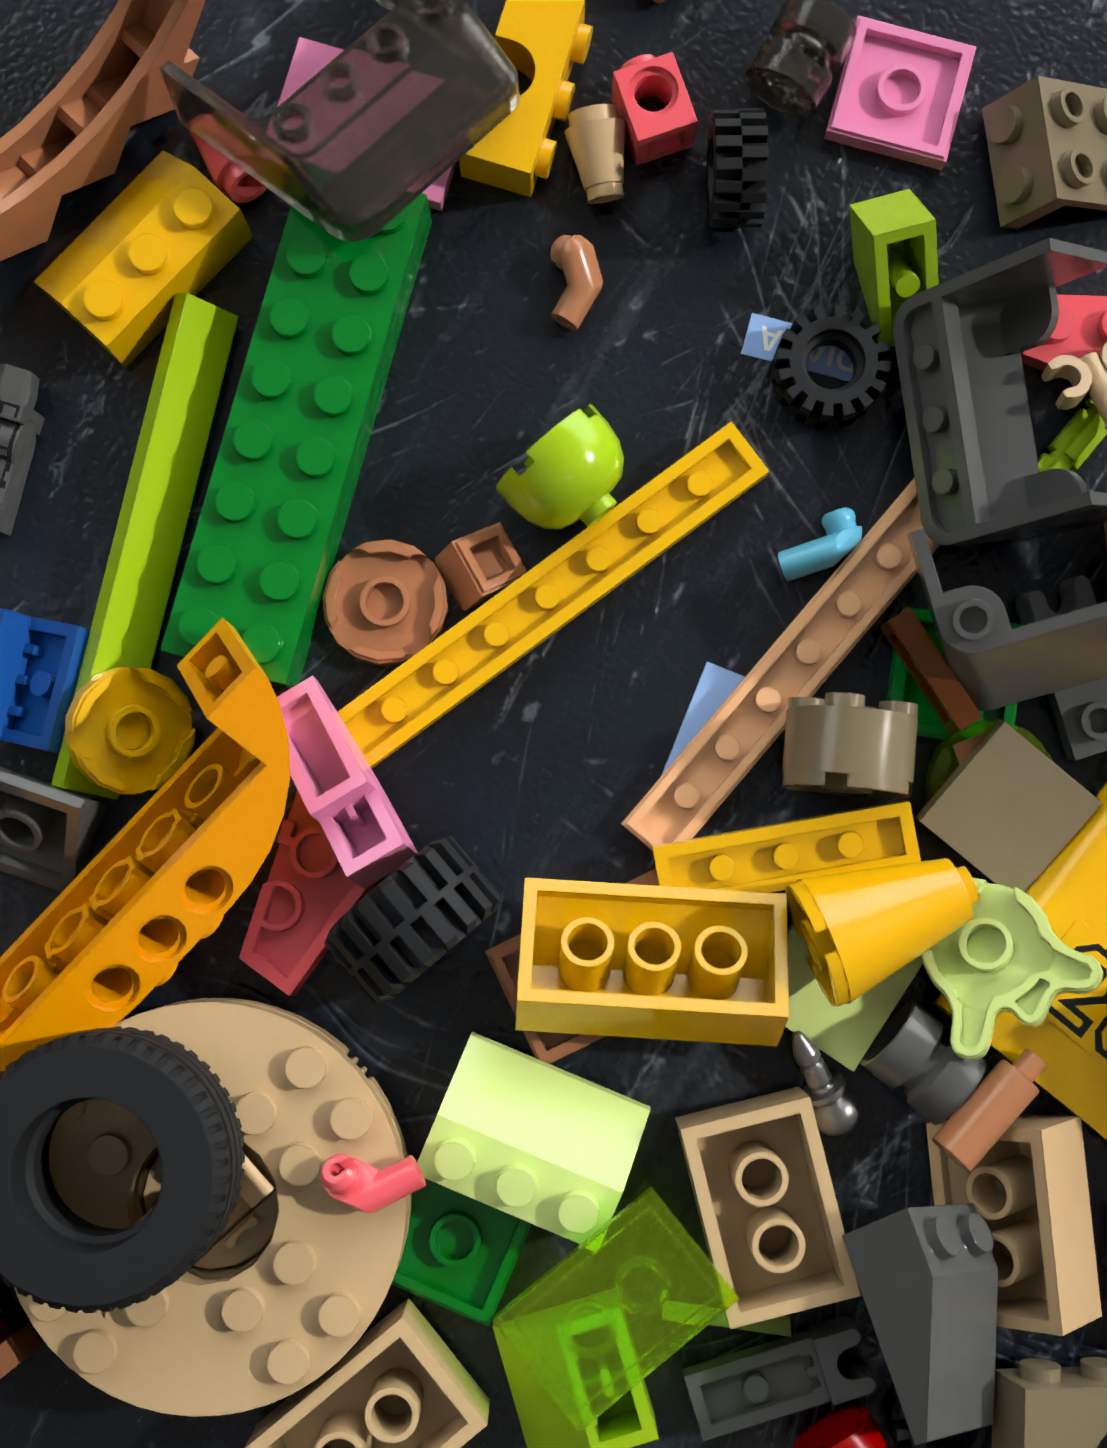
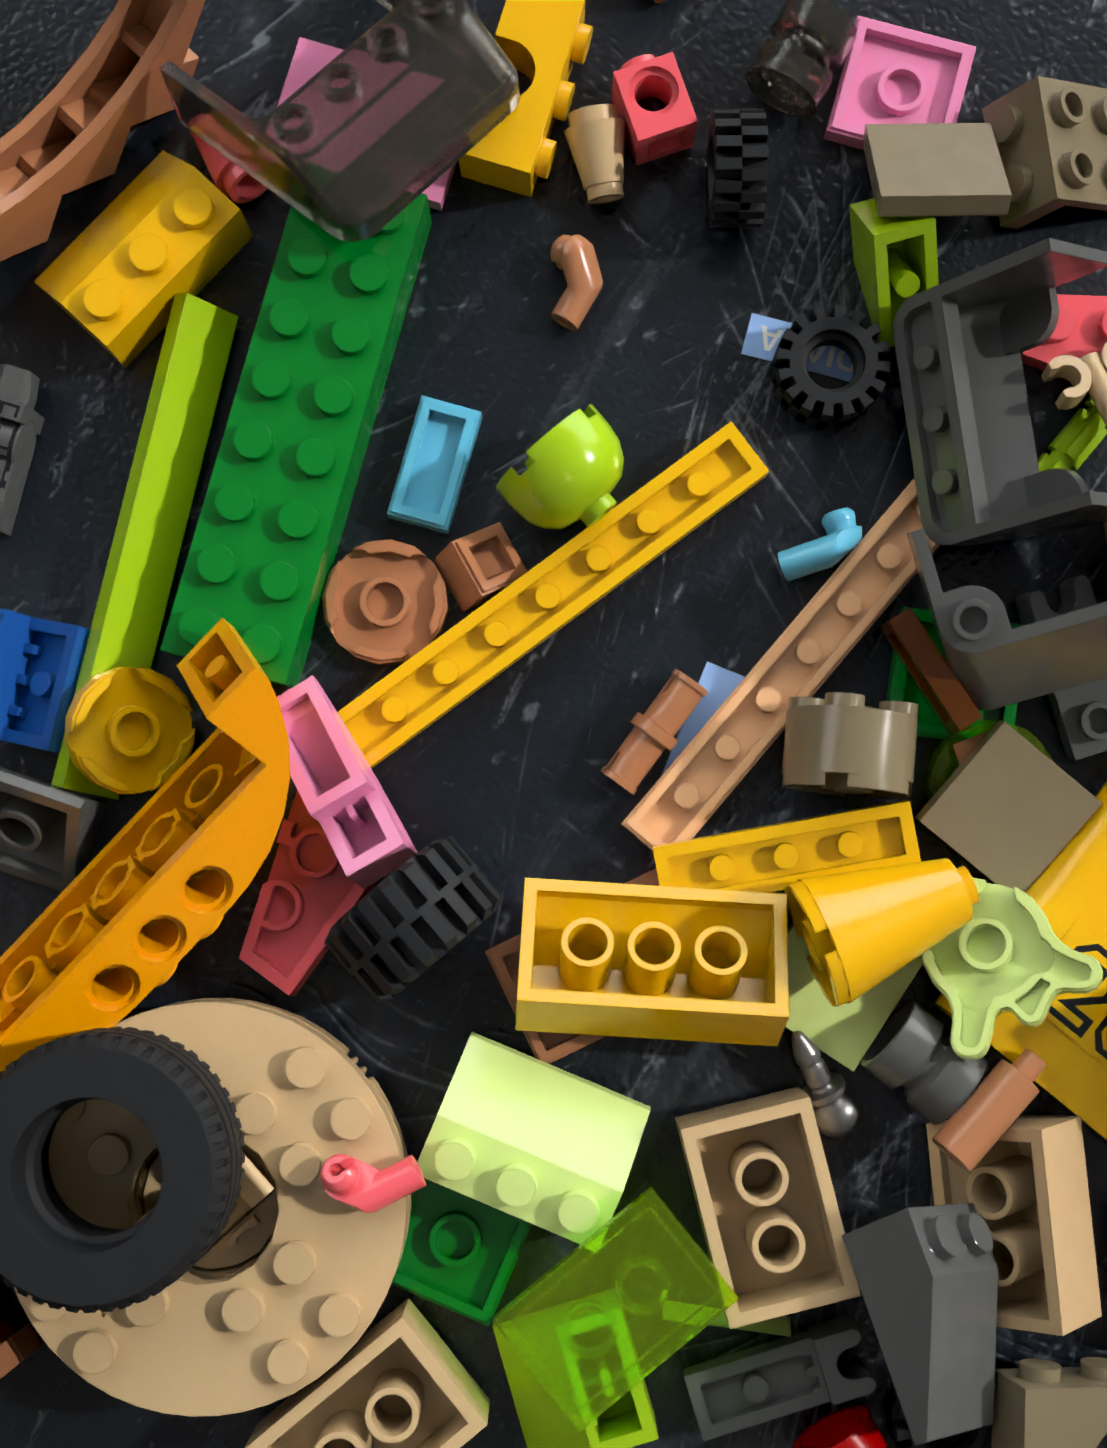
none -> medium azure tile [387,395,482,534]
none -> nougat pin [601,668,708,795]
none -> dark tan tile [863,123,1012,217]

